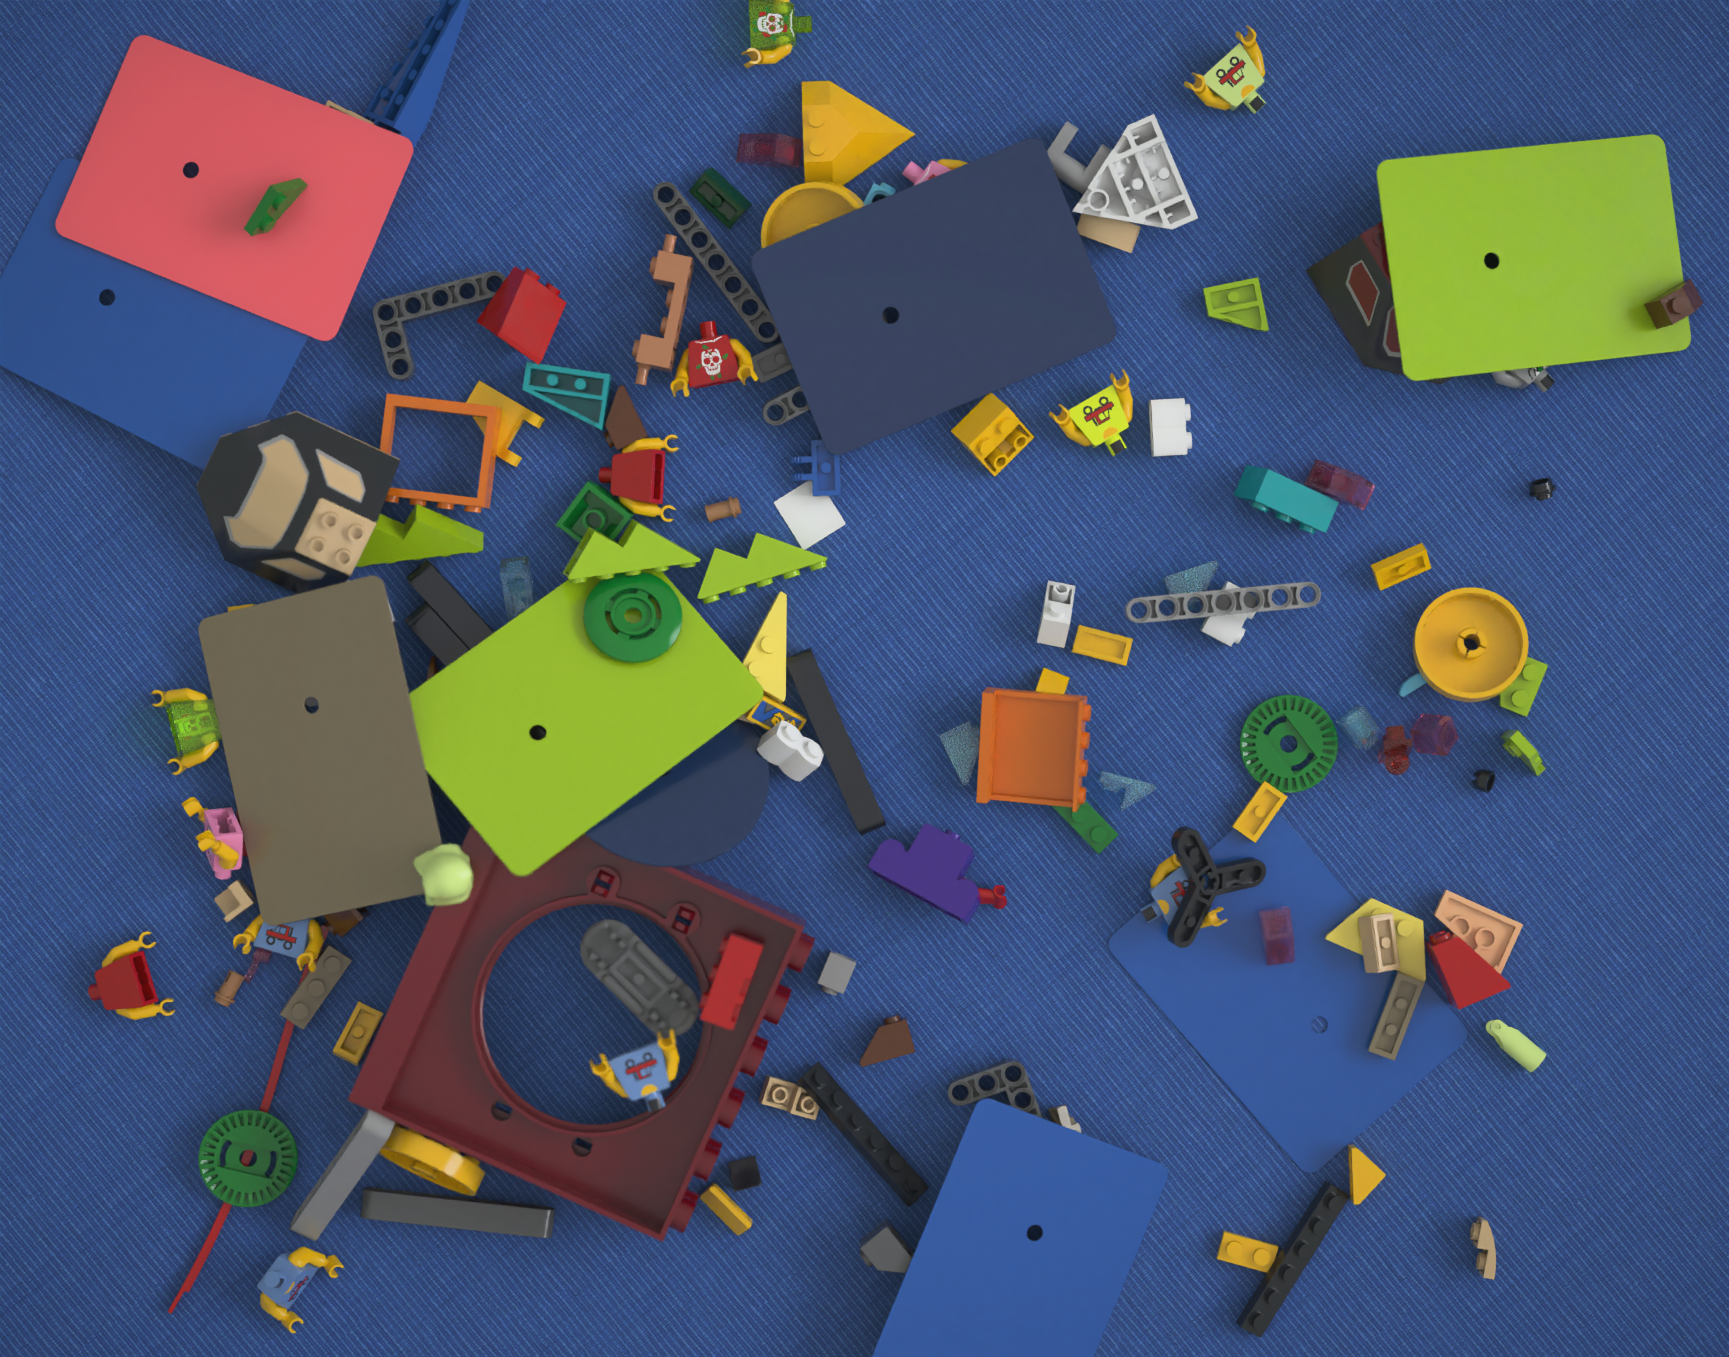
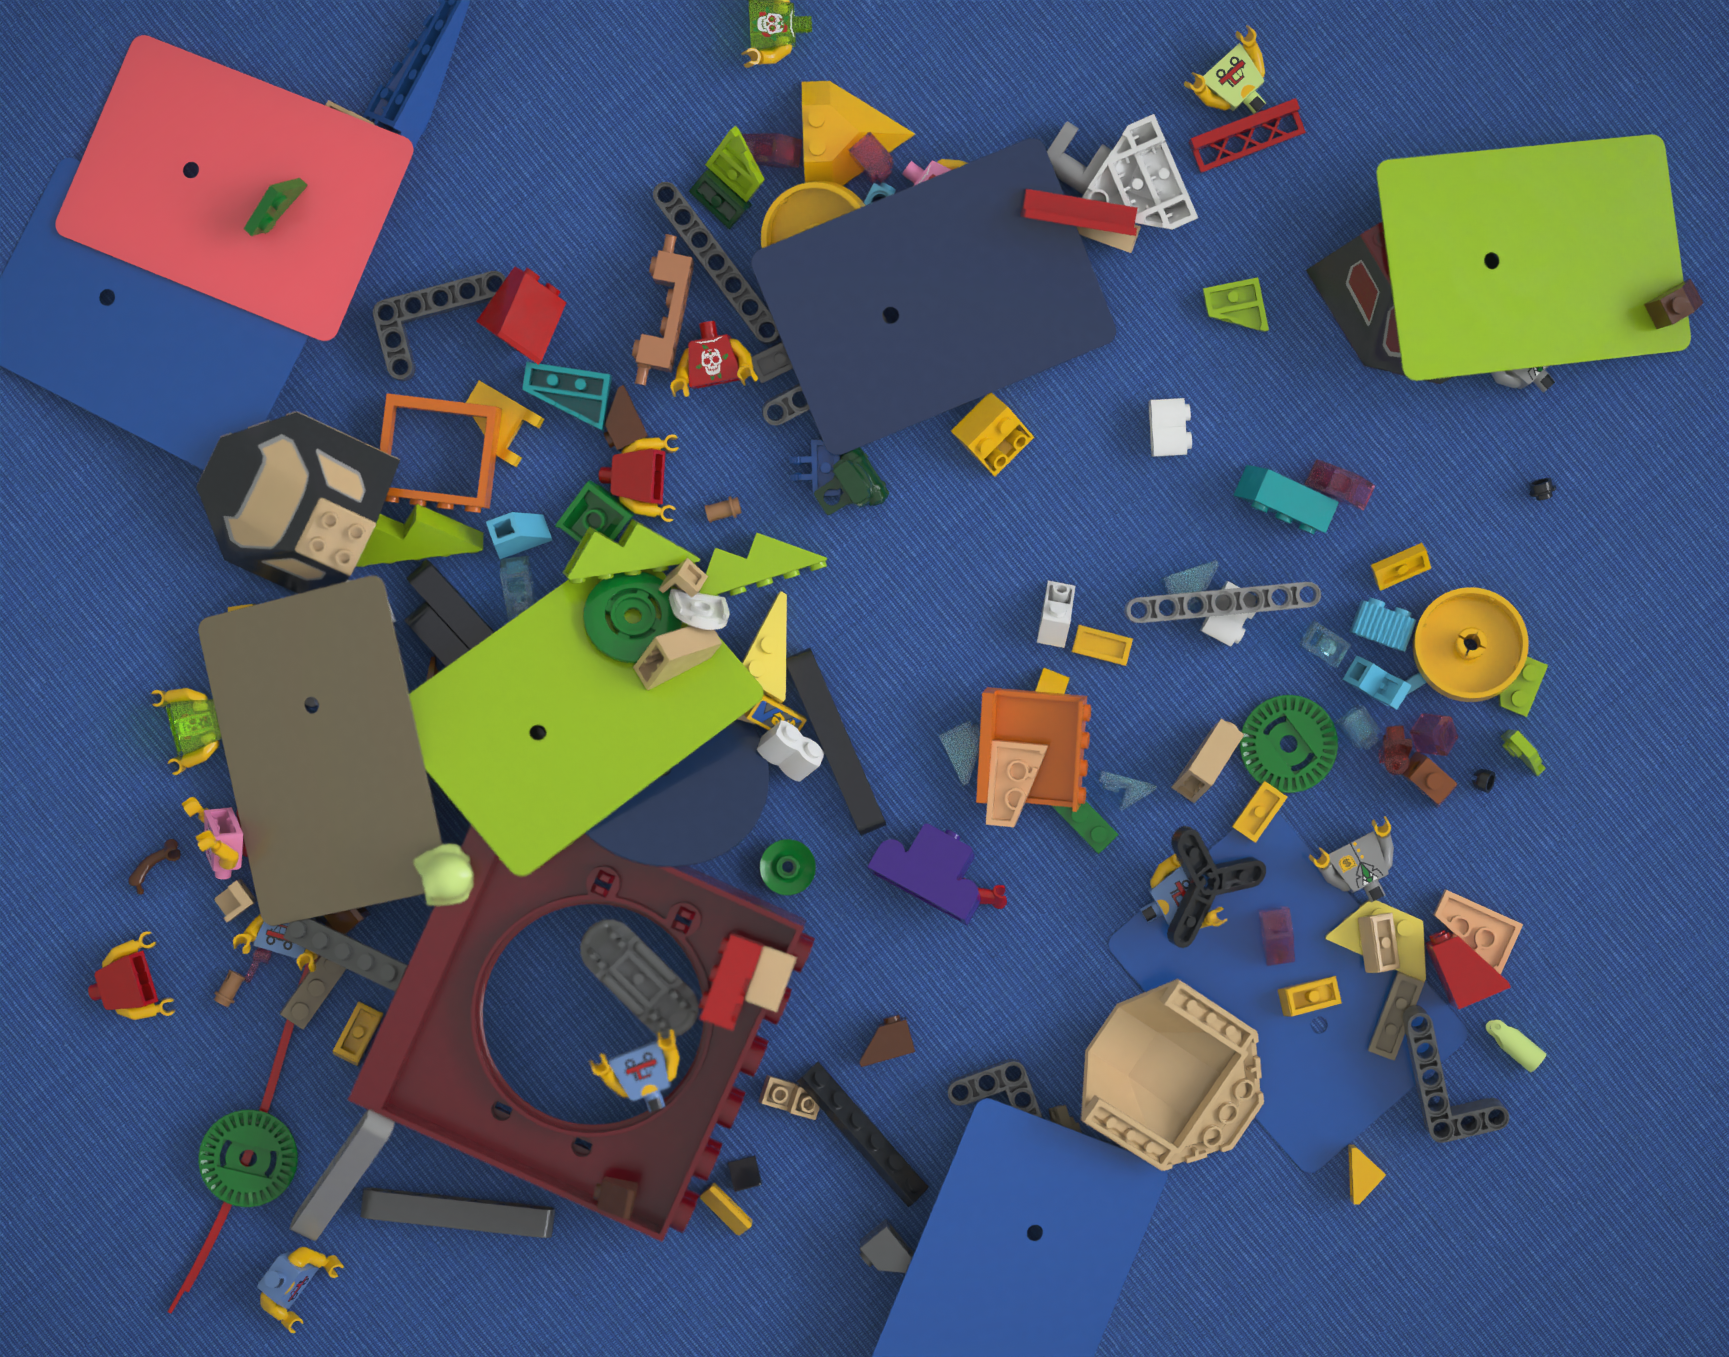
yellow piece [378,1122,485,1196] -> none
white sticker [774,481,845,550] -> none
light grey brick [818,950,857,996] -> none
torso [1049,369,1133,456] -> none
yellow plate [1216,1231,1278,1273] -> none
black plate [1235,1181,1350,1338] -> none
tan slope [1470,1216,1496,1280] -> none
none -> reddish brown piece [128,839,181,895]
none -> dark grey plate [283,918,408,992]
none -> medium azure slope [486,512,553,559]
none -> reddish brown slope [593,1176,638,1220]
none -> tan slope [633,626,722,690]
none -> tan panel [659,558,708,598]
none -> white tile [669,589,730,630]
none -> lime wing [705,126,765,202]
none -> tan slope [745,946,796,1012]
none -> green dish [760,839,816,895]
none -> dark green piece [814,447,890,515]
none -> clear pink slope [849,132,894,184]
none -> light nougat wing [986,740,1049,827]
none -> red fence [1021,189,1137,236]
none -> tan windscreen [1081,979,1264,1171]
none -> tan slope [1171,719,1244,803]
none -> red fence [1188,98,1306,174]
none -> yellow slope [1278,976,1342,1017]
none -> clear light blue slope [1299,620,1351,669]
none -> light grey torso [1309,816,1394,903]
none -> medium azure brick [1343,656,1411,710]
none -> medium azure brick [1349,597,1416,652]
none -> dark orange torso [1398,752,1457,808]
none -> dark grey beam [1403,1005,1509,1143]

